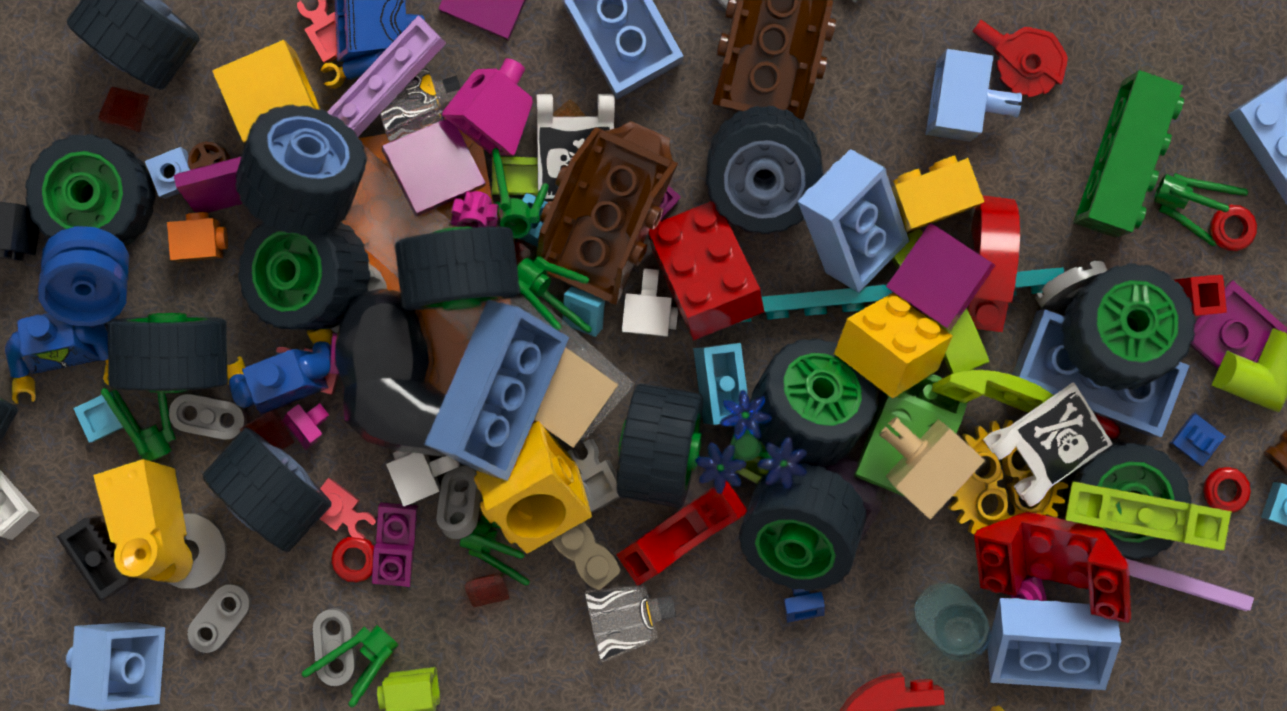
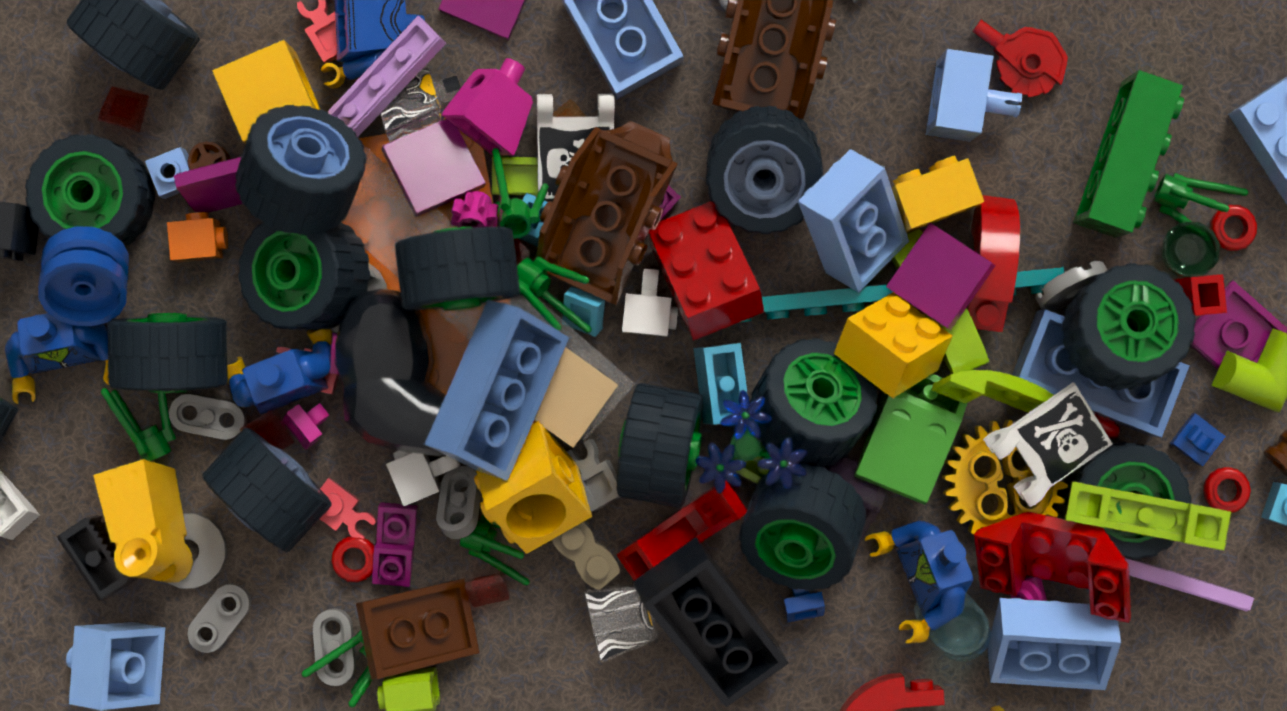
medium azure plate [73,392,123,443] -> none
tan brick [880,417,985,519] -> none
none -> reddish brown plate [356,578,480,680]
none -> black brick [633,537,789,707]
none -> blue torso [865,521,973,643]
none -> clear green hair [1161,222,1220,278]

